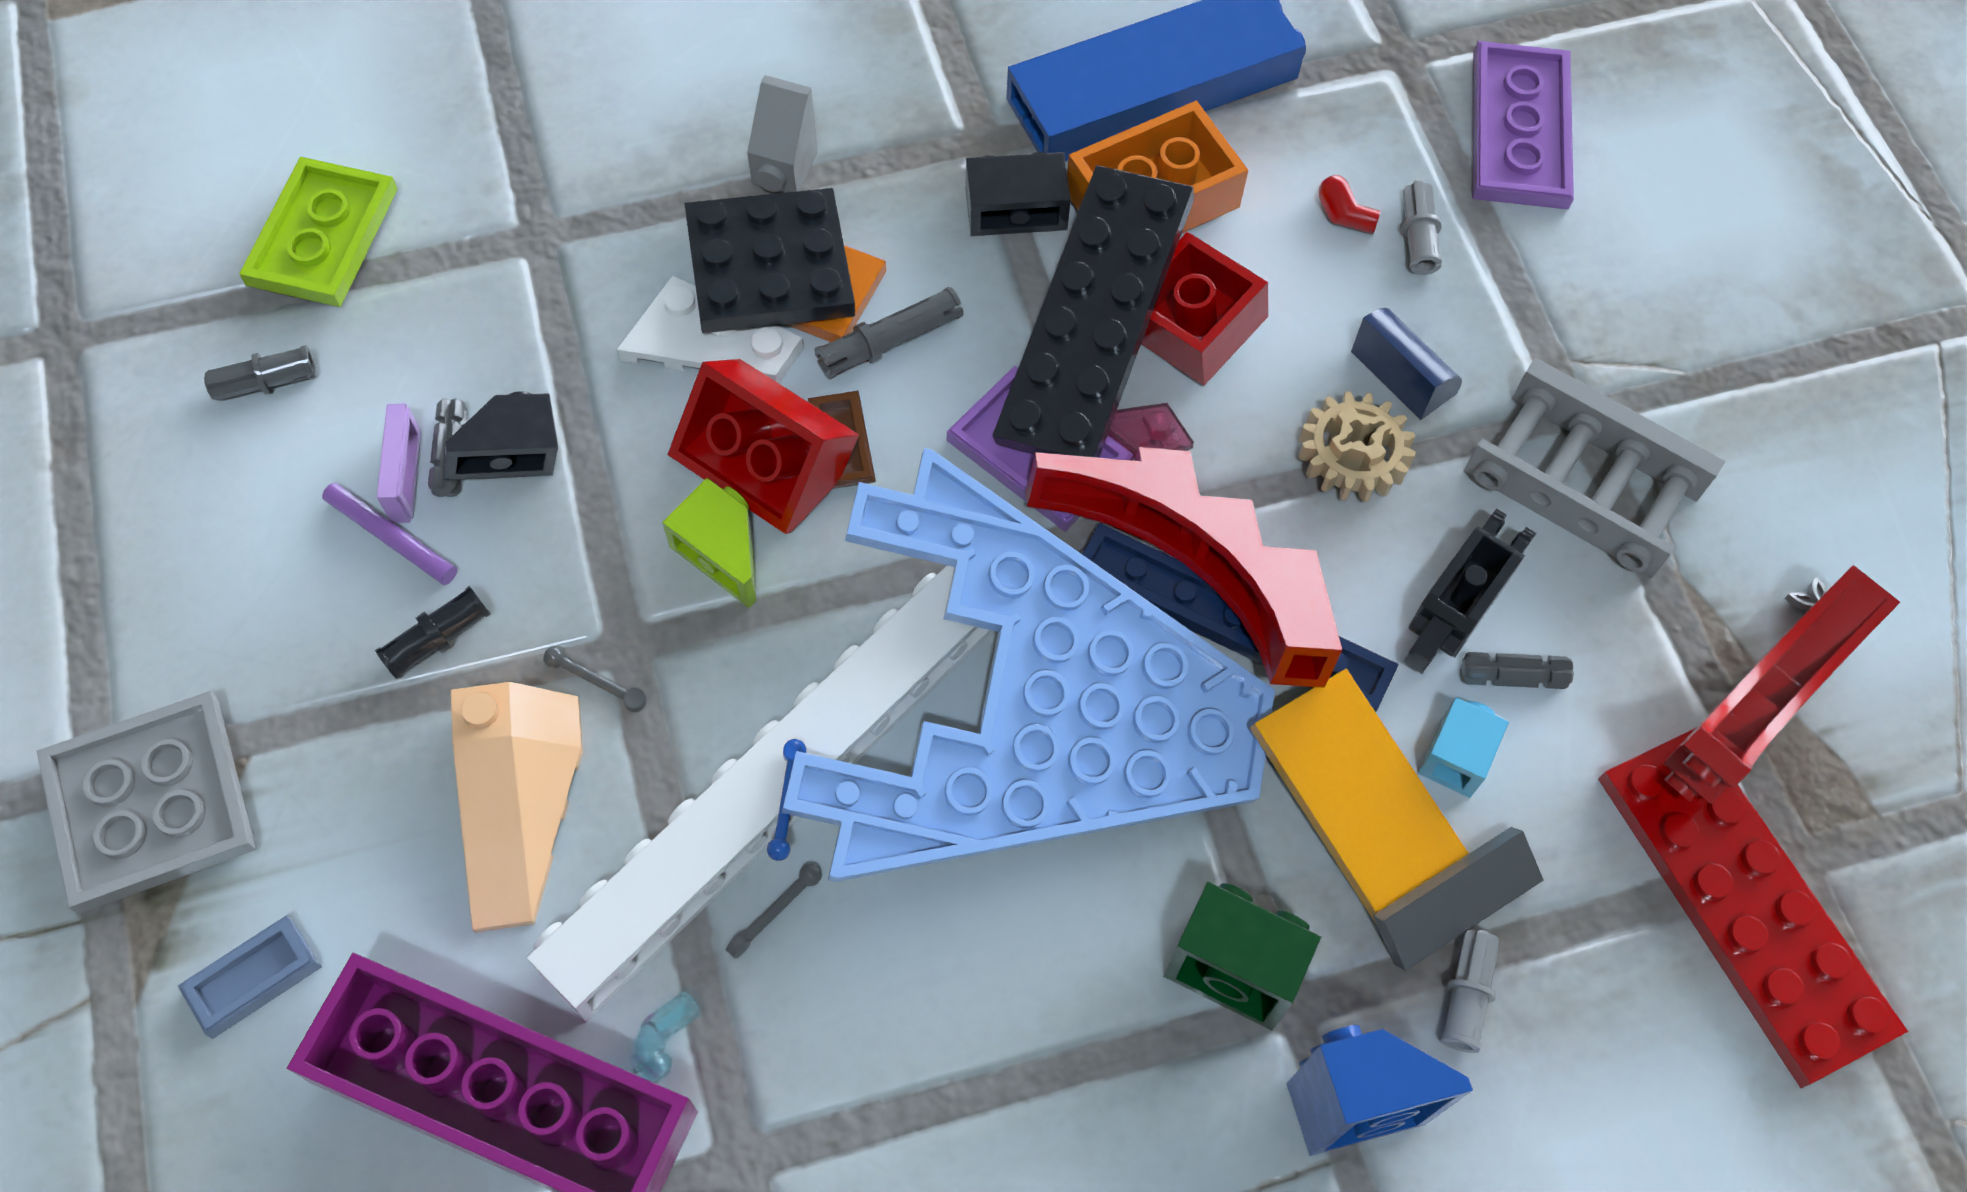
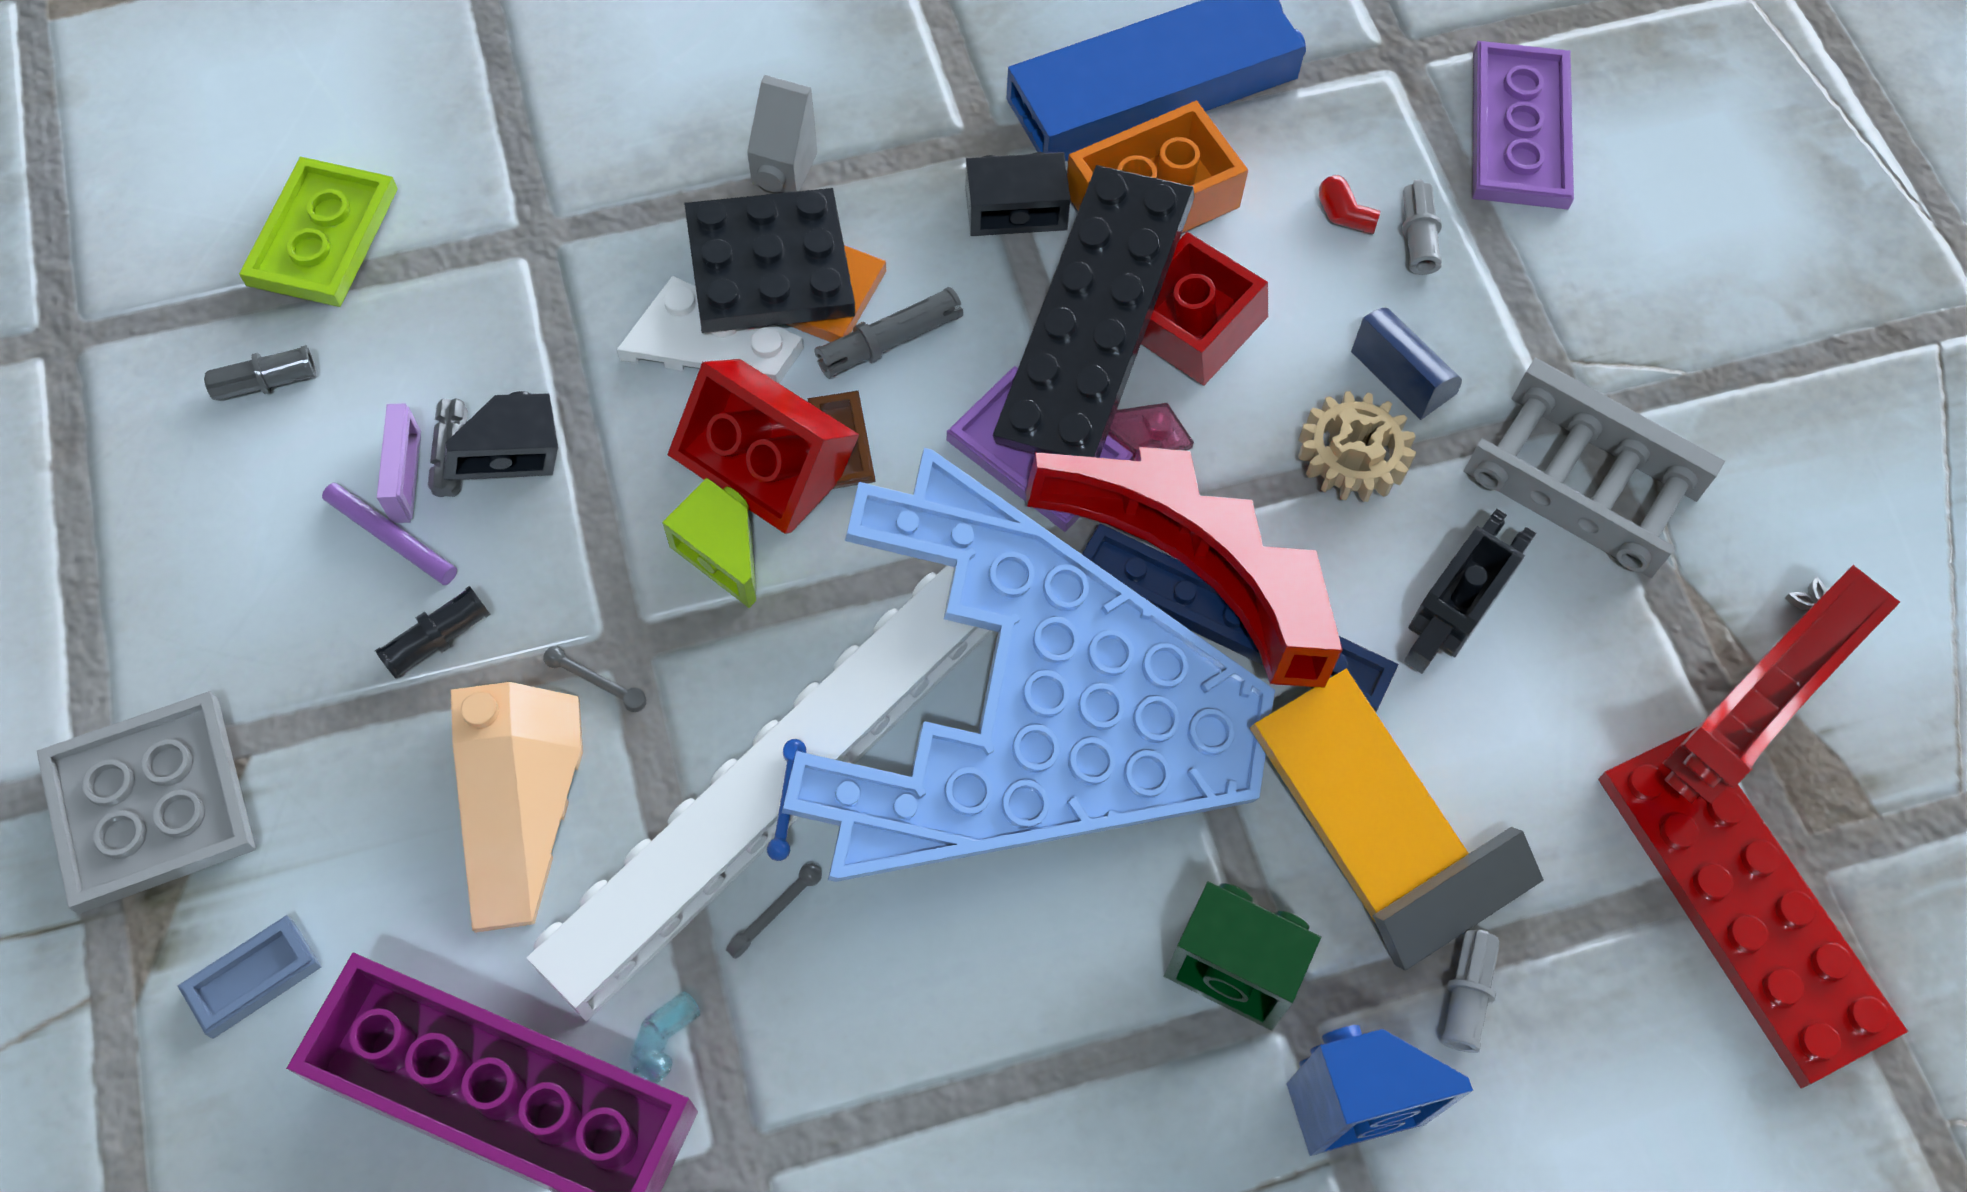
medium azure brick [1418,697,1509,798] -> none
dark grey axle [1461,652,1574,689] -> none

